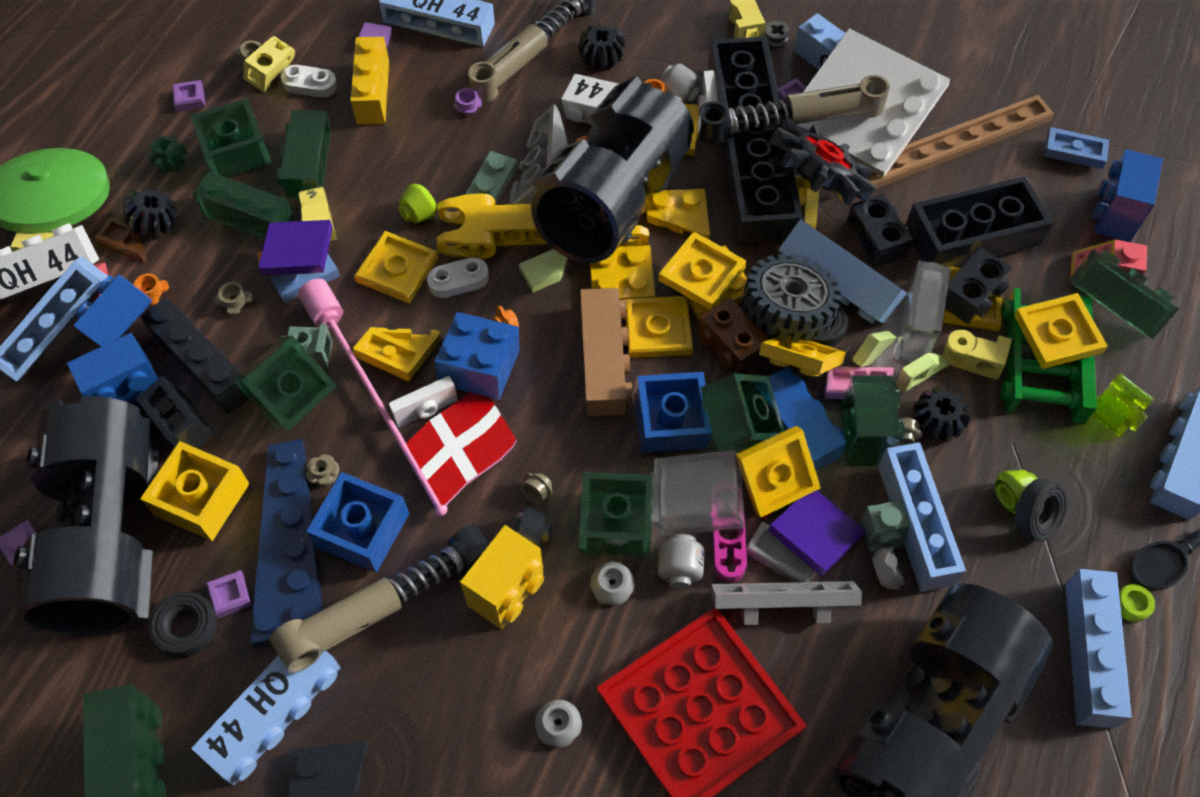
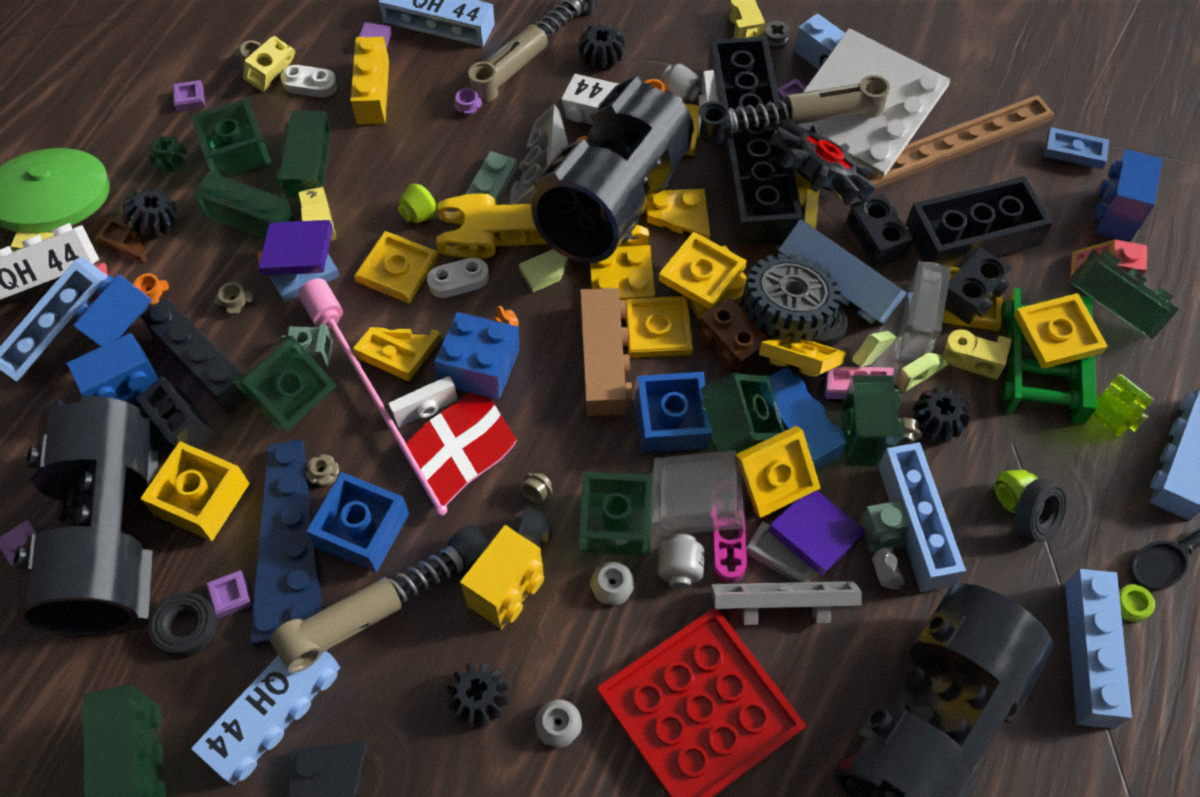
none -> black gear [446,662,510,728]

